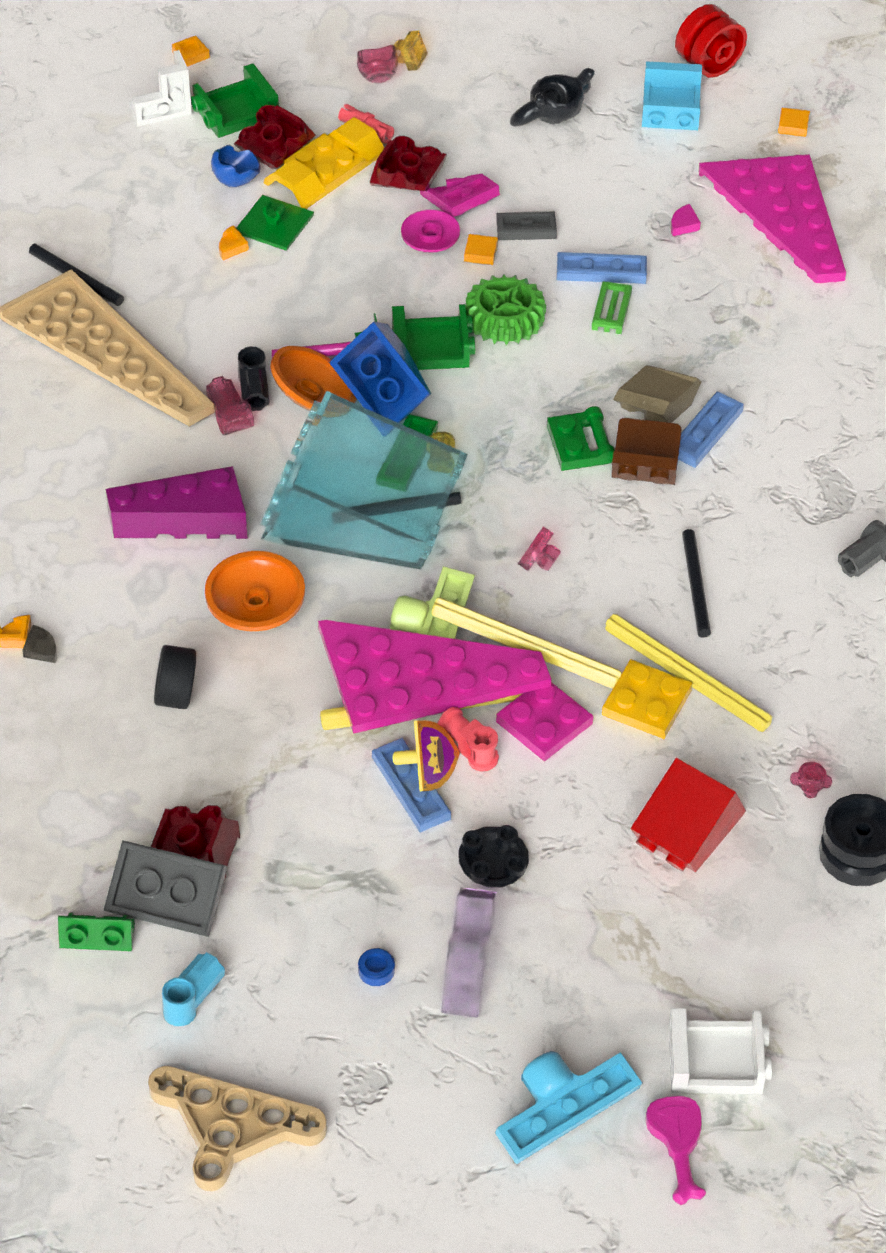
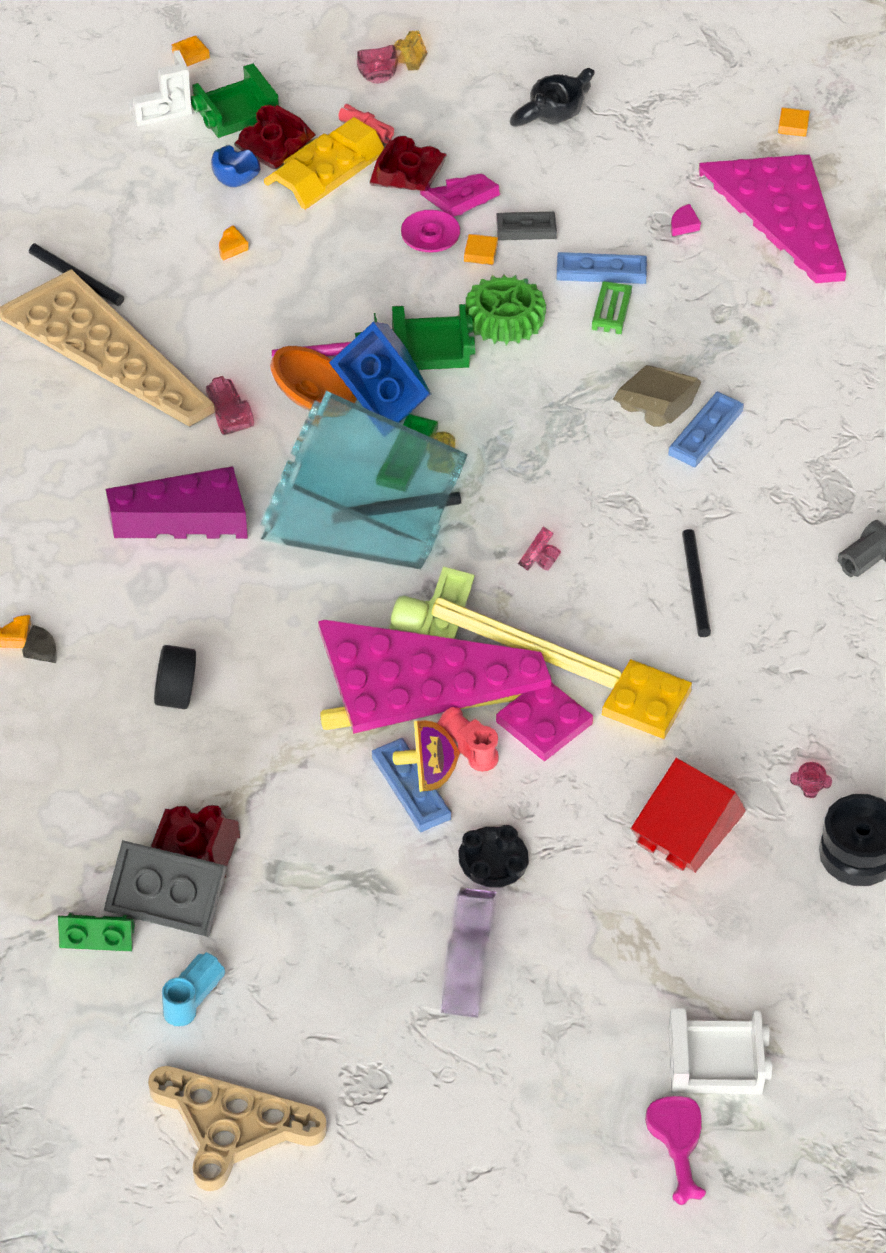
orange dish [205,551,305,631] -> none
green piece [236,195,314,251] -> none
black piece [238,346,270,411] -> none
blue tile [358,948,395,986] -> none
medium azure plate [495,1051,642,1165] -> none
green plate [547,406,615,471] -> none
light yellow axle [605,614,772,732] -> none
reddish brown bracket [612,418,682,485] -> none
medium azure panel [642,61,702,131] -> none
red wheel [675,4,747,78] -> none

